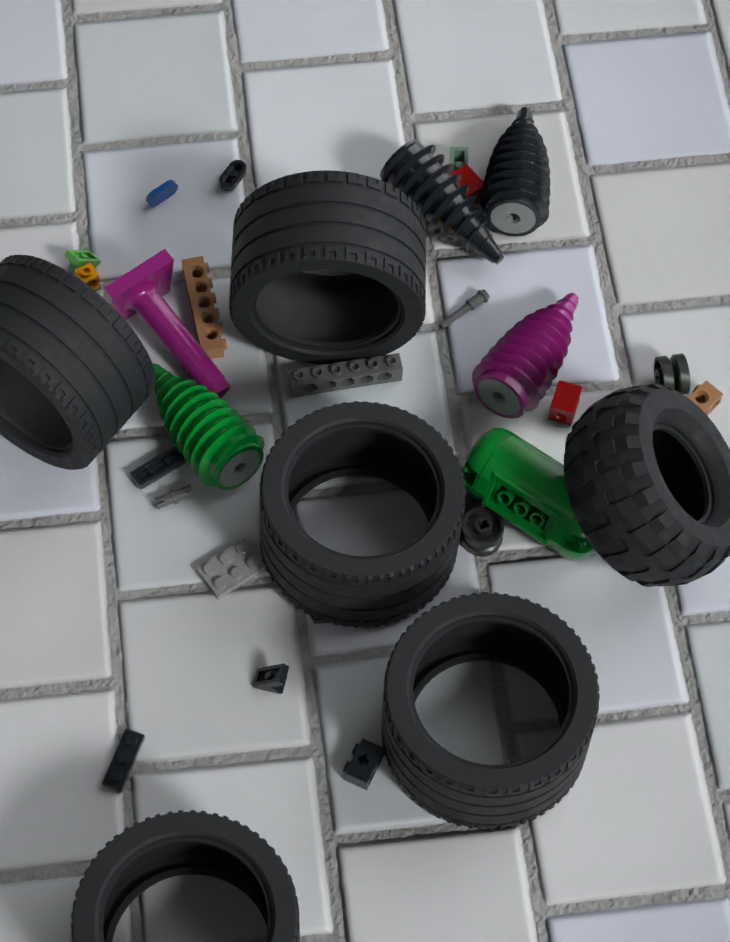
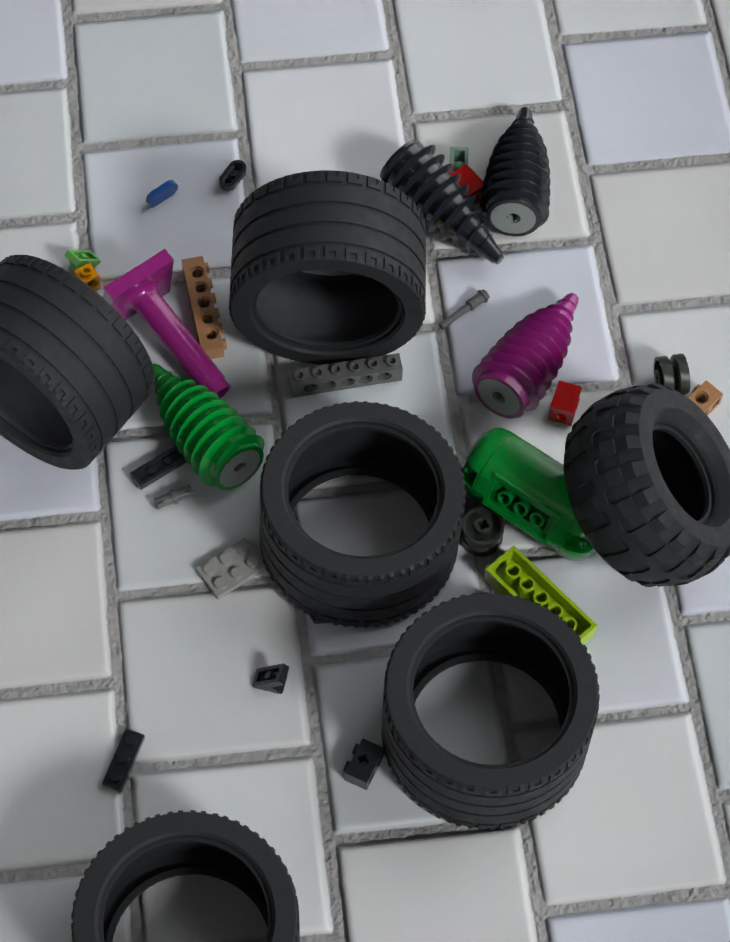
none -> lime brick [484,546,598,645]

